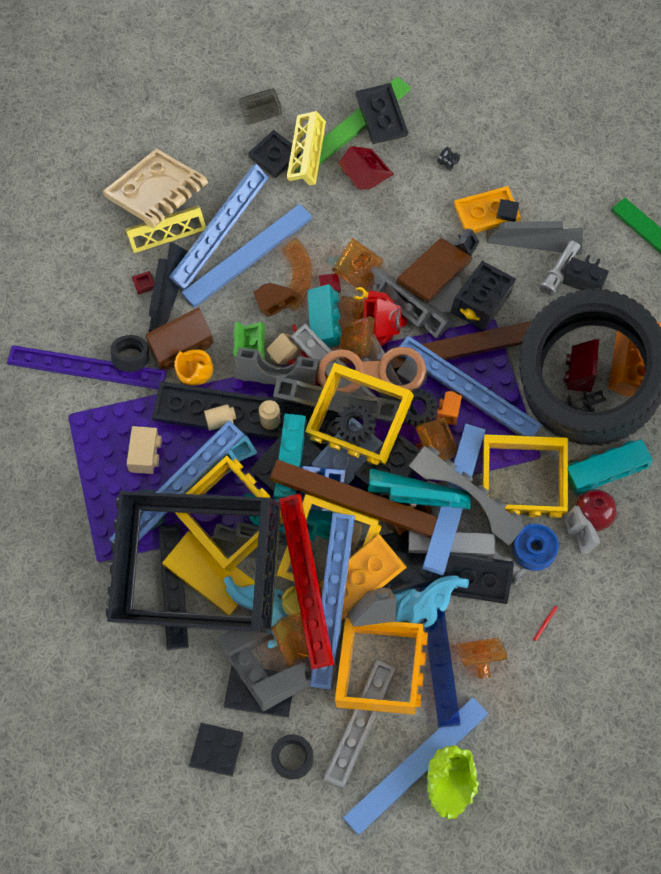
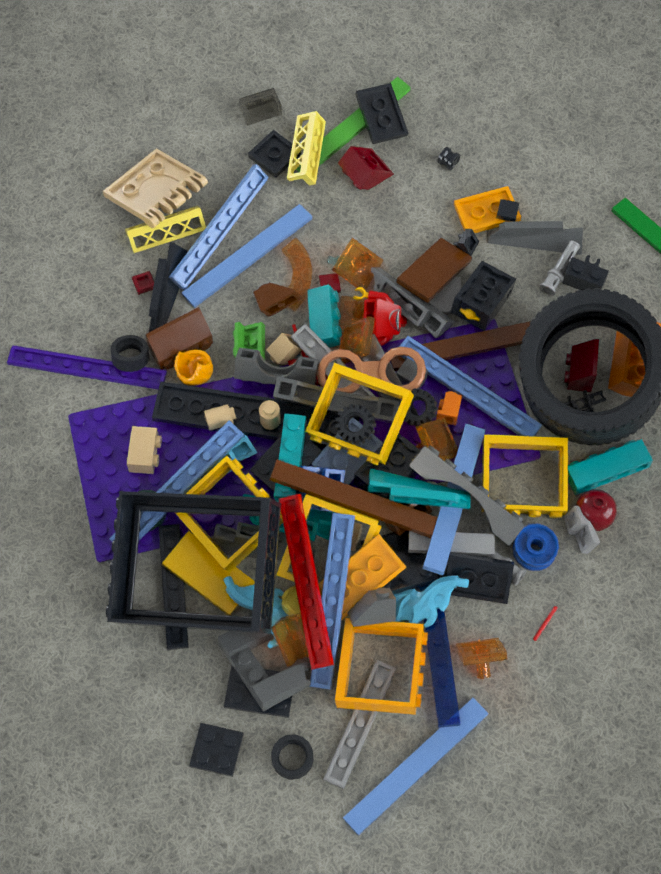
lime hair [427,745,479,820] -> none

